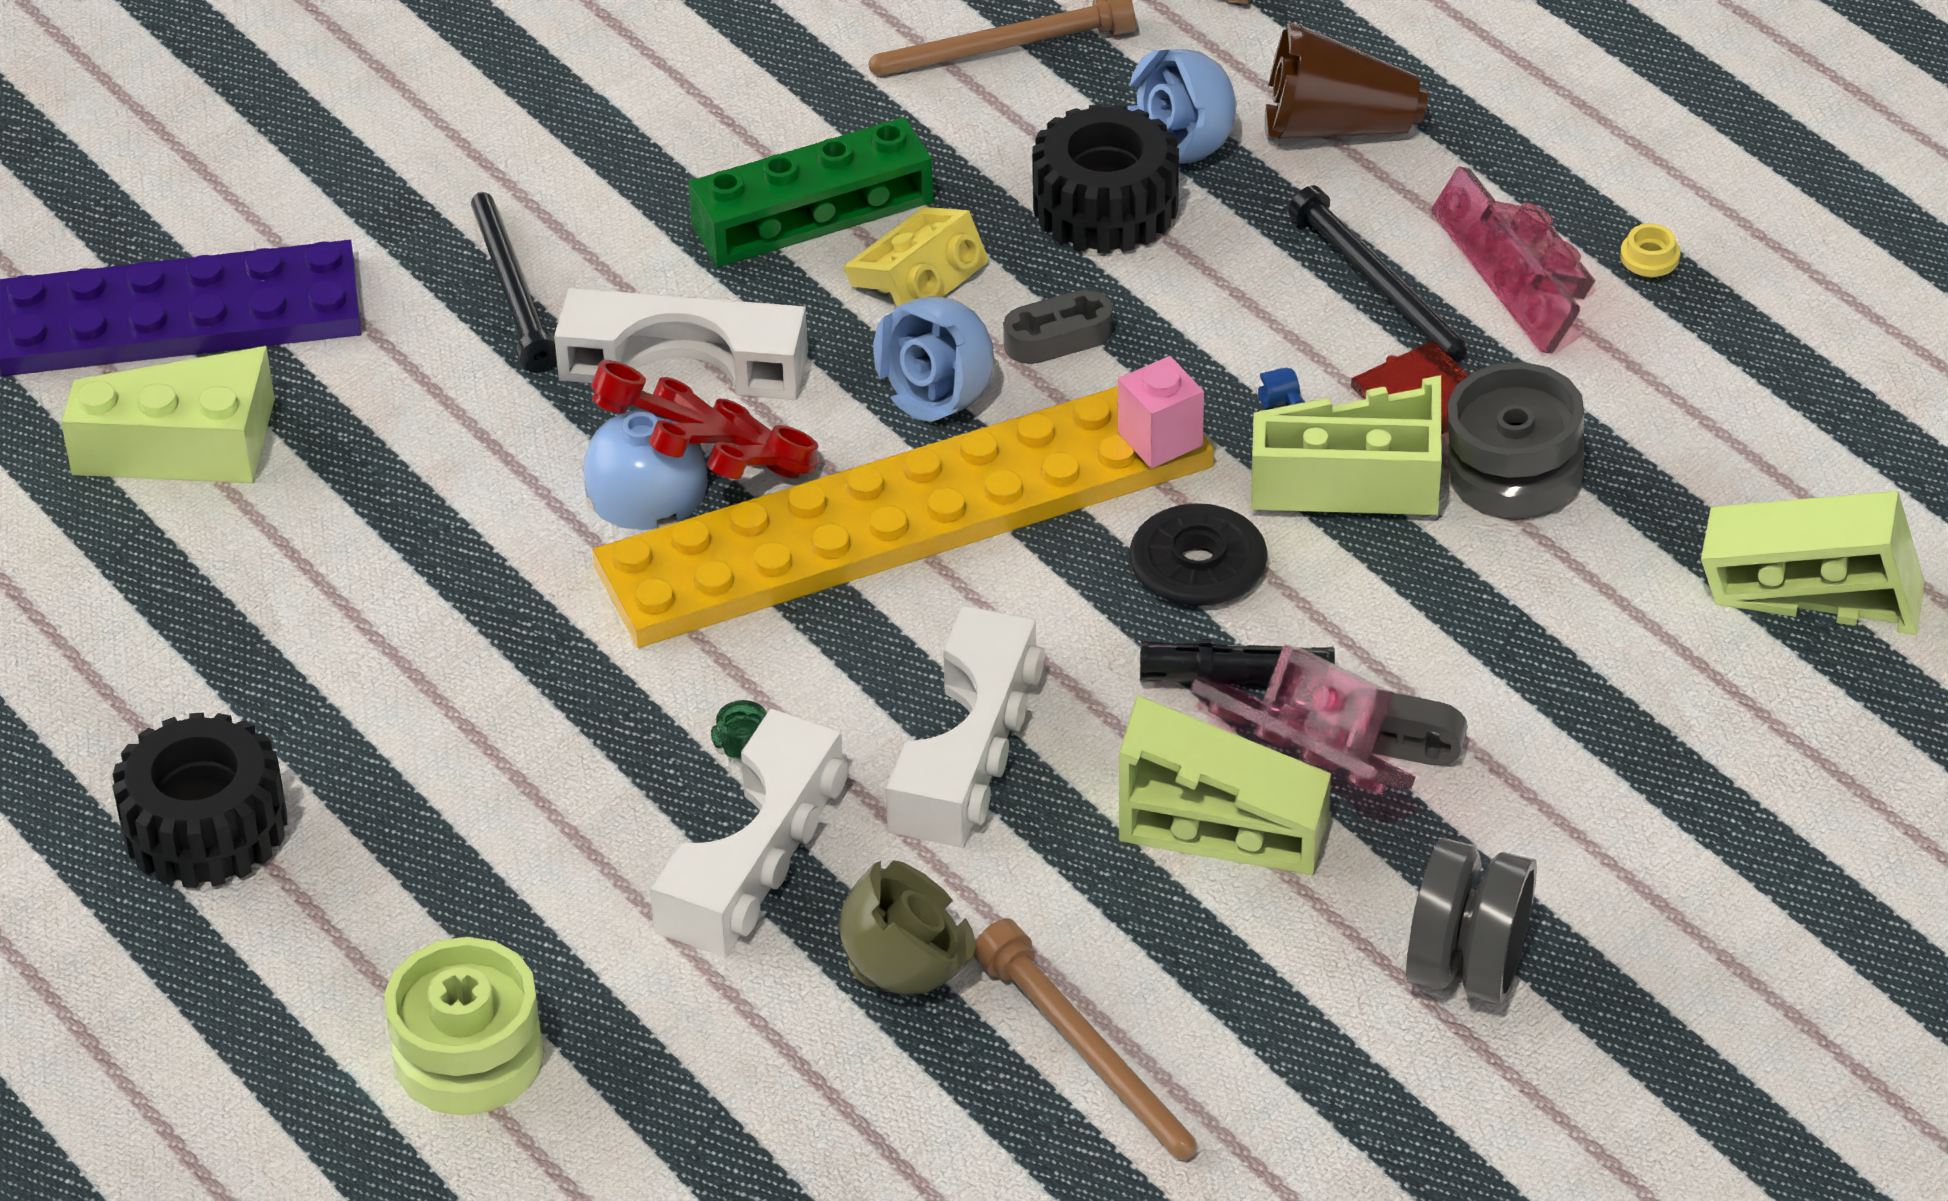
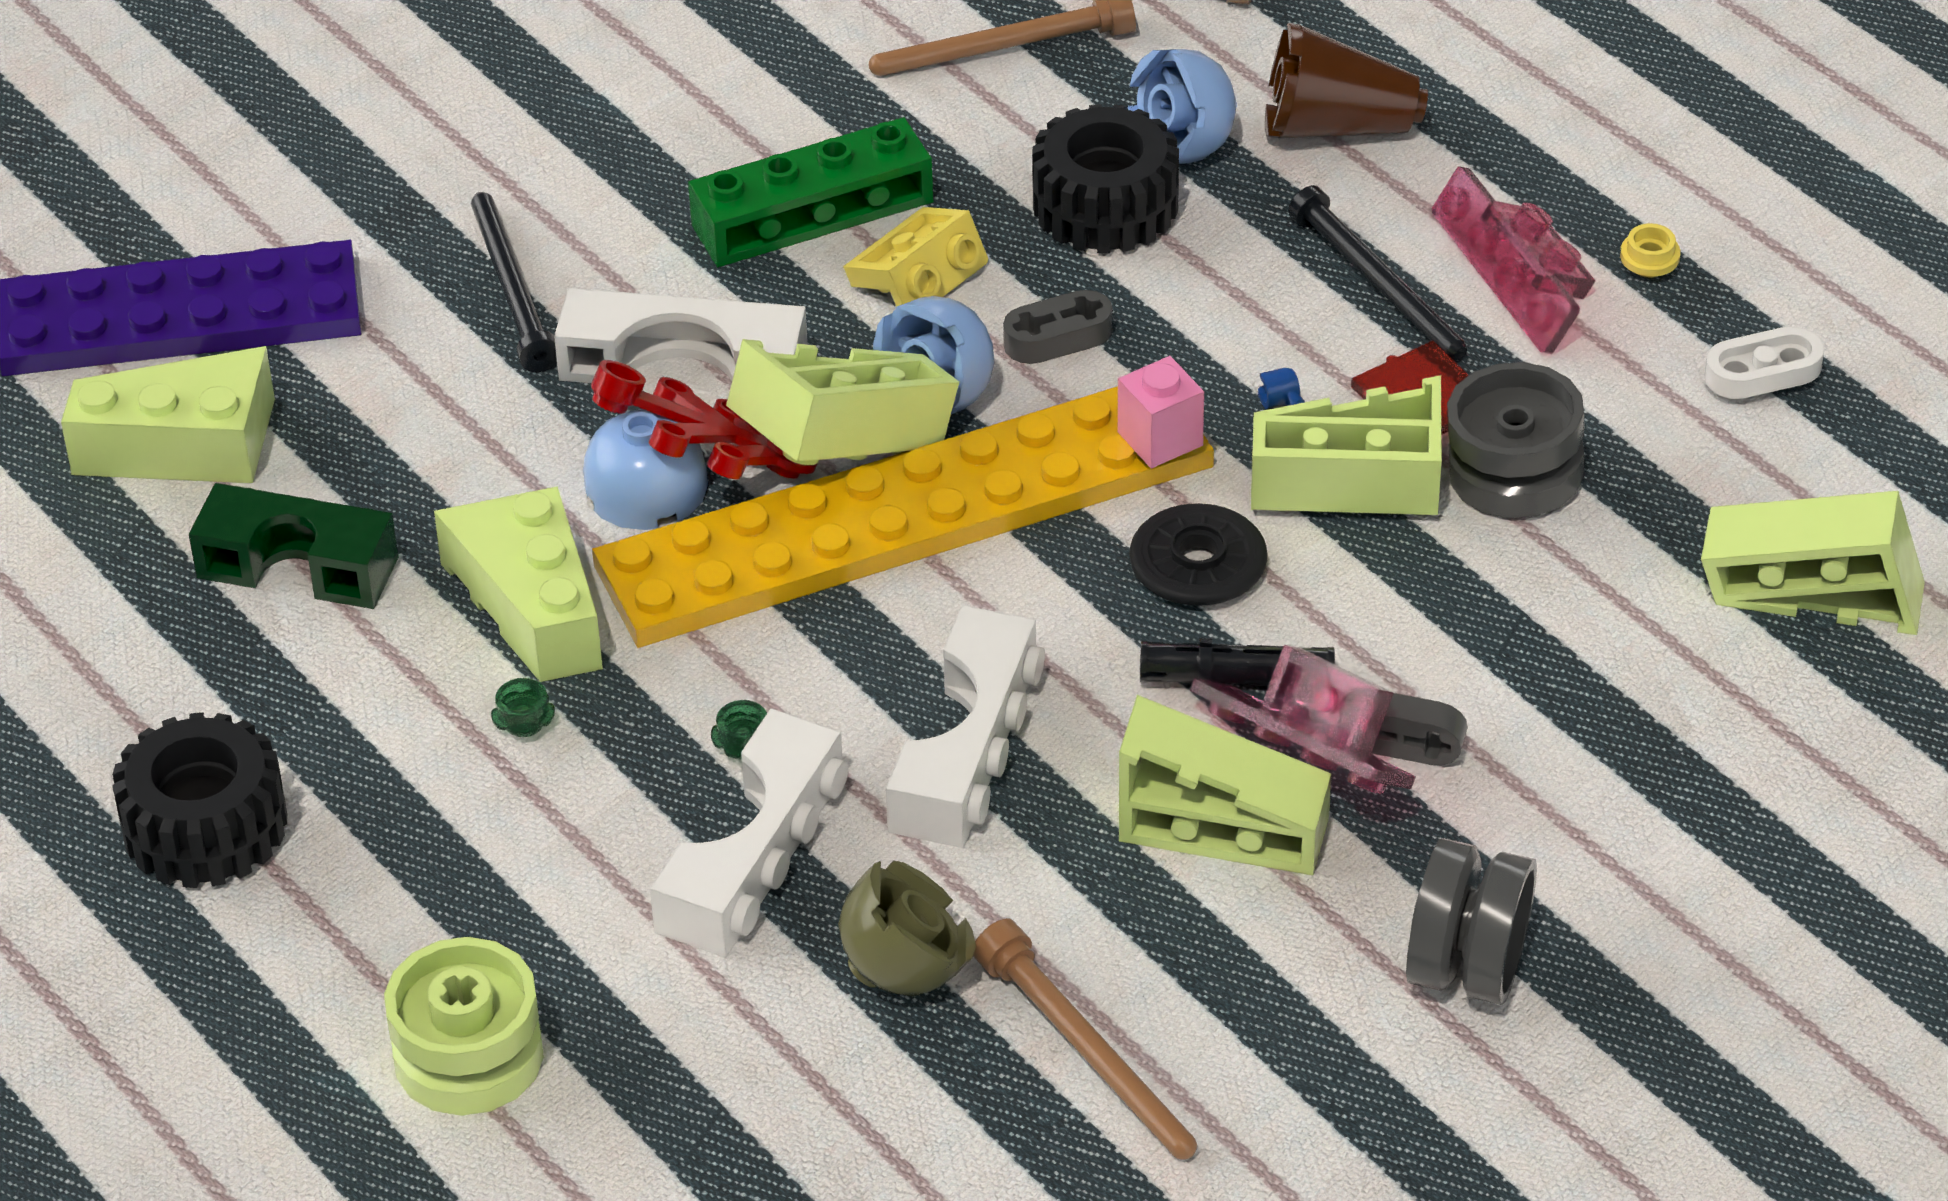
none -> dark green arch [189,483,399,609]
none -> yellowish green wedge [434,486,603,682]
none -> clear green plate [491,678,555,737]
none -> yellowish green wedge [726,339,959,465]
none -> white plate [1705,327,1824,399]

